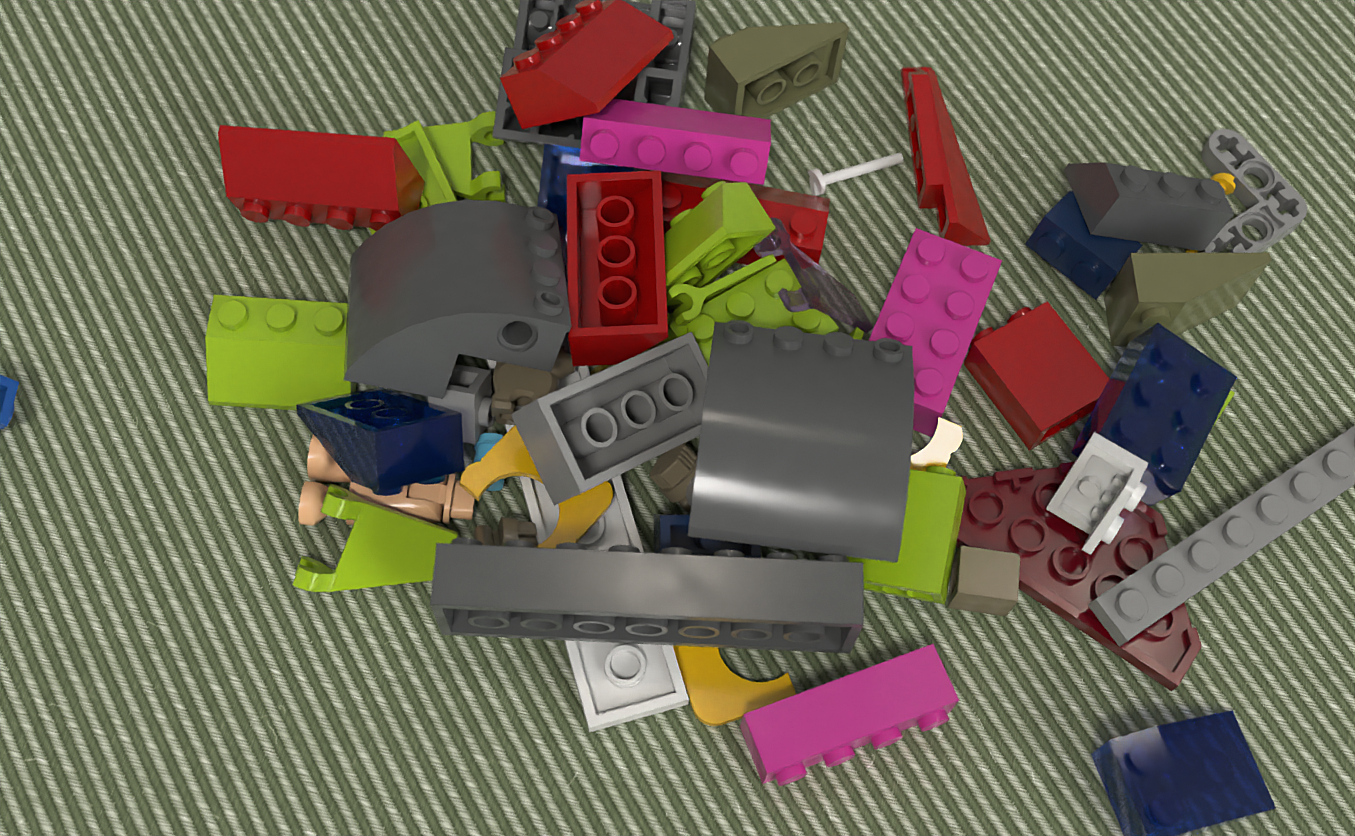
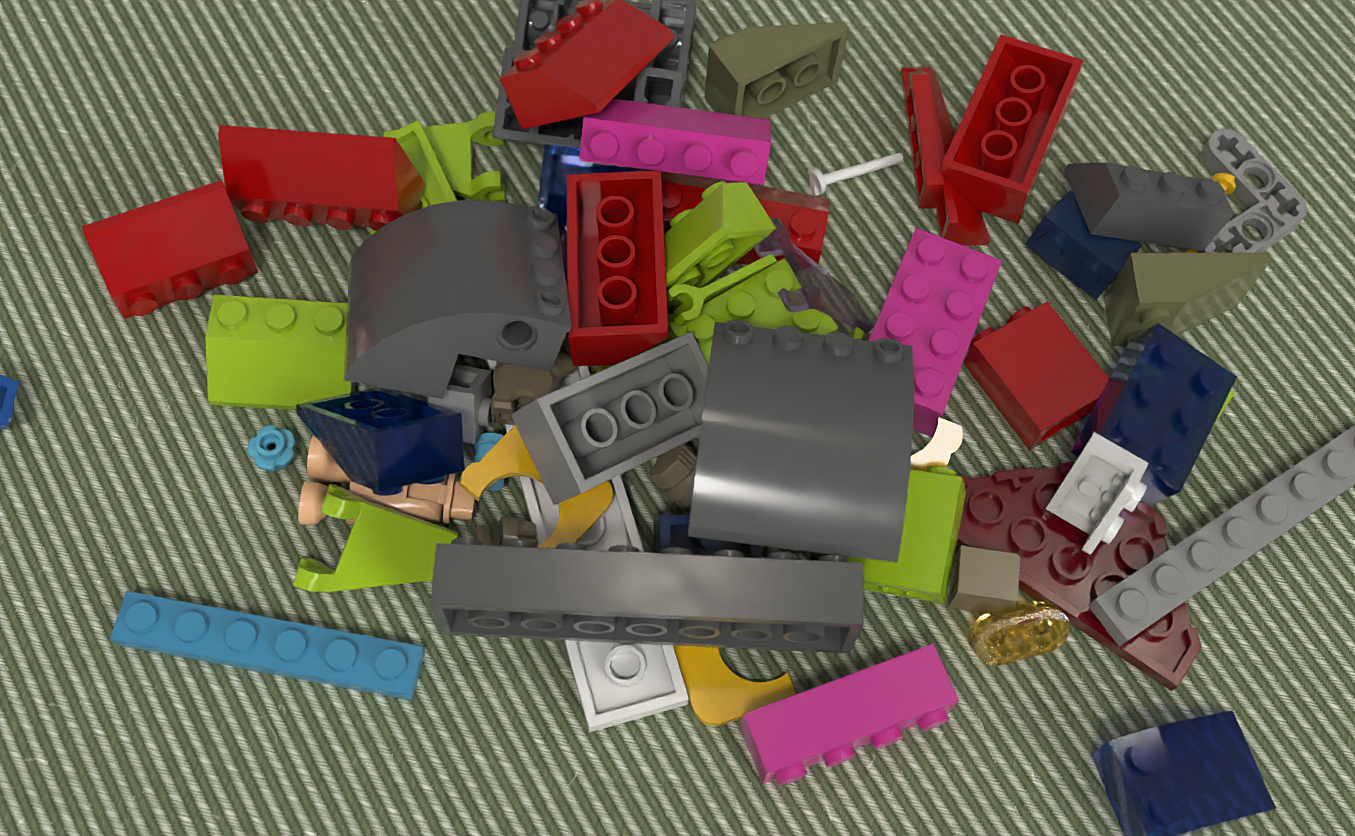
none -> red slope [81,180,259,319]
none -> dark azure plate [110,591,425,701]
none -> medium azure plate [247,425,296,471]
none -> red slope [940,34,1084,224]
none -> clear yellow plate [968,600,1070,666]

